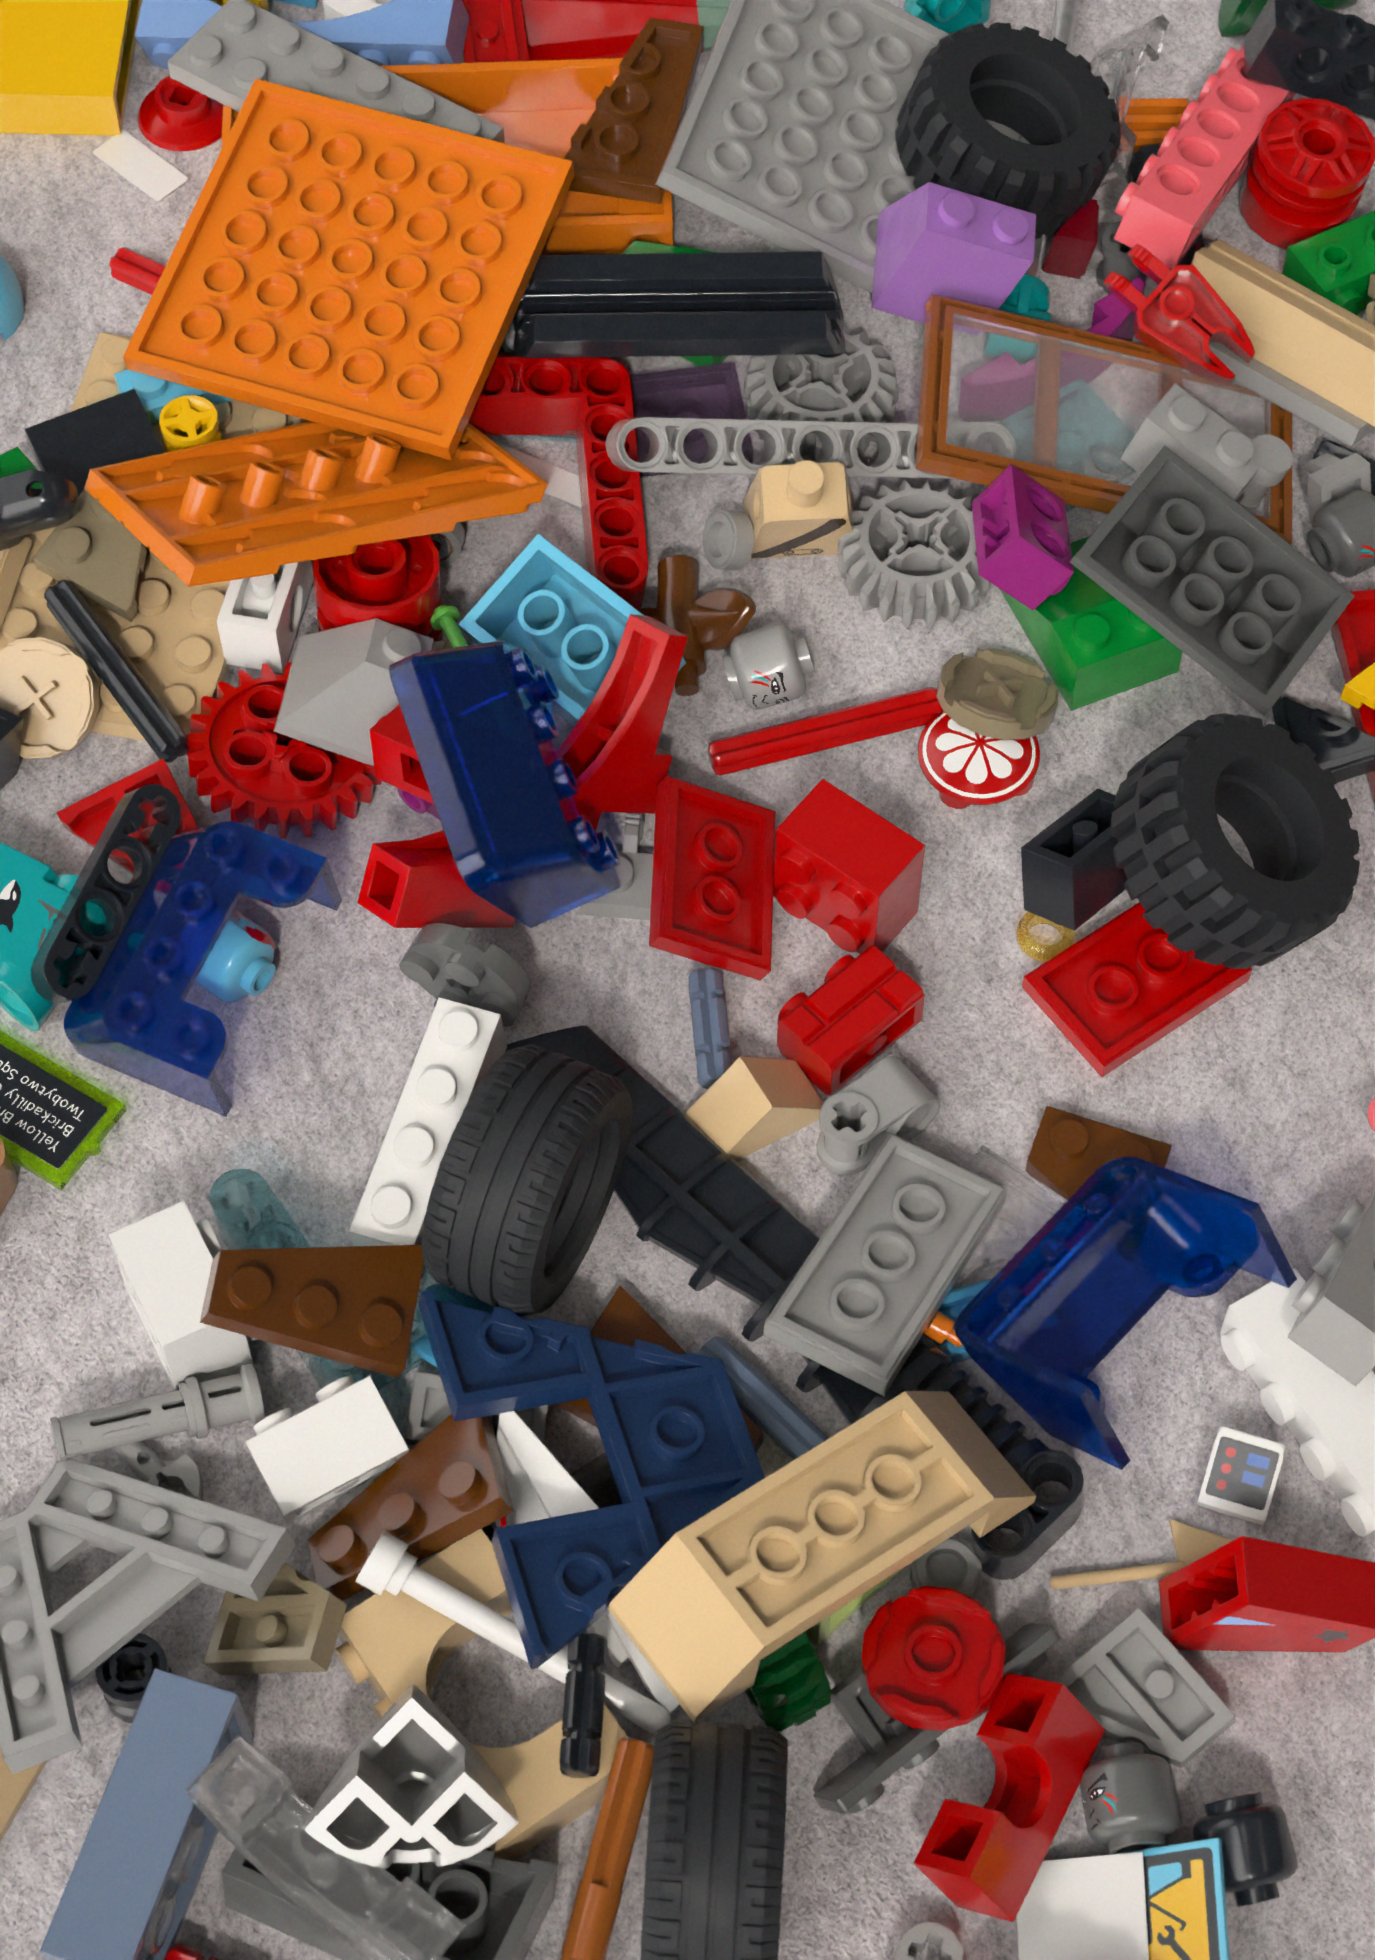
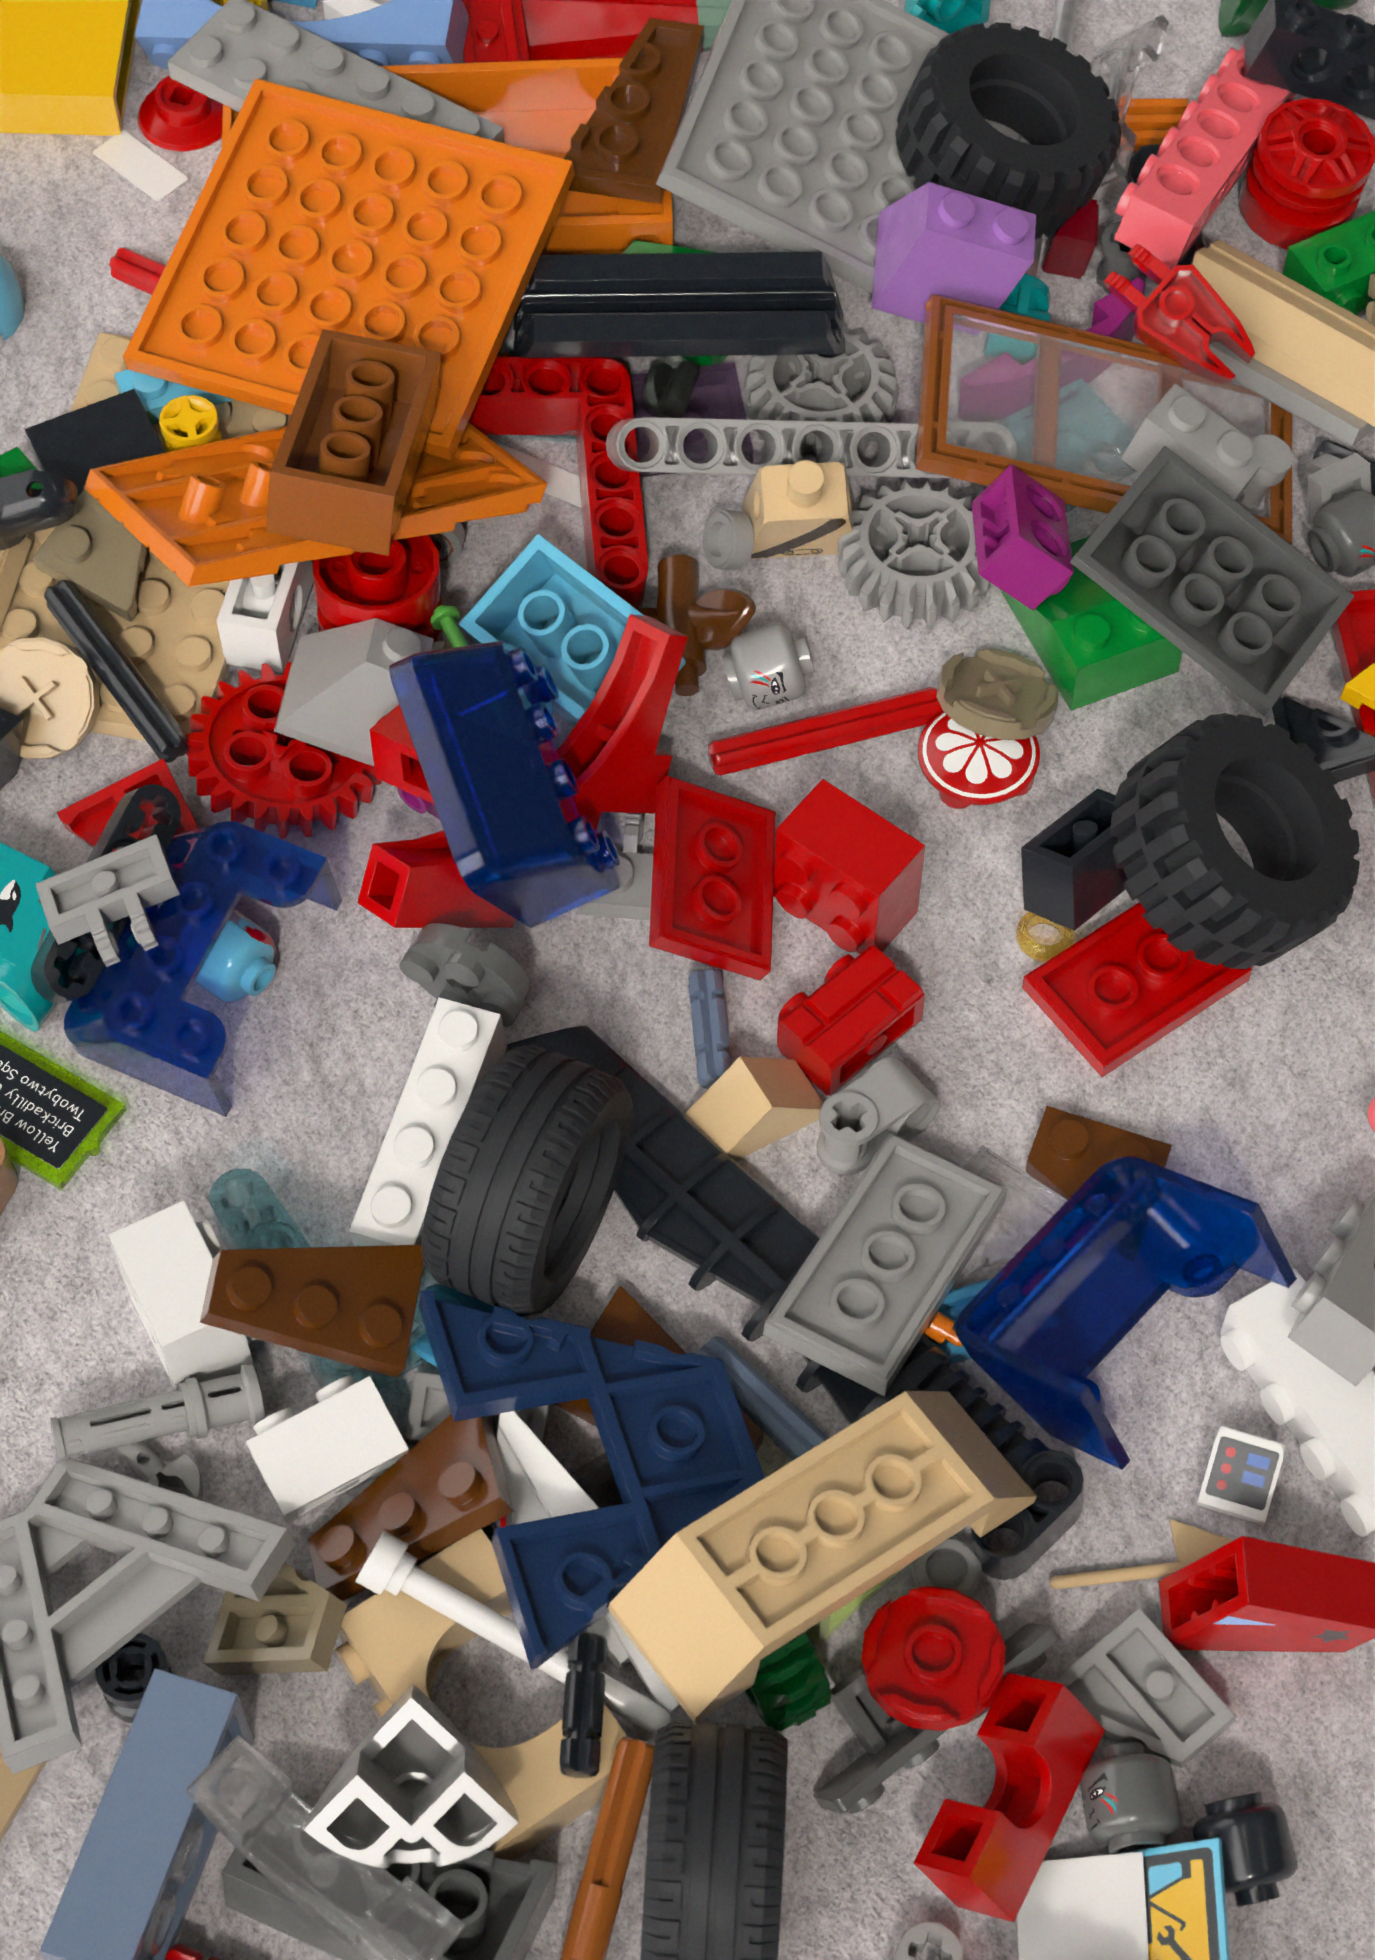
none -> light grey hinge [35,834,180,967]
none -> dark orange brick [266,329,441,556]
none -> pearl dark grey plate [643,361,700,418]

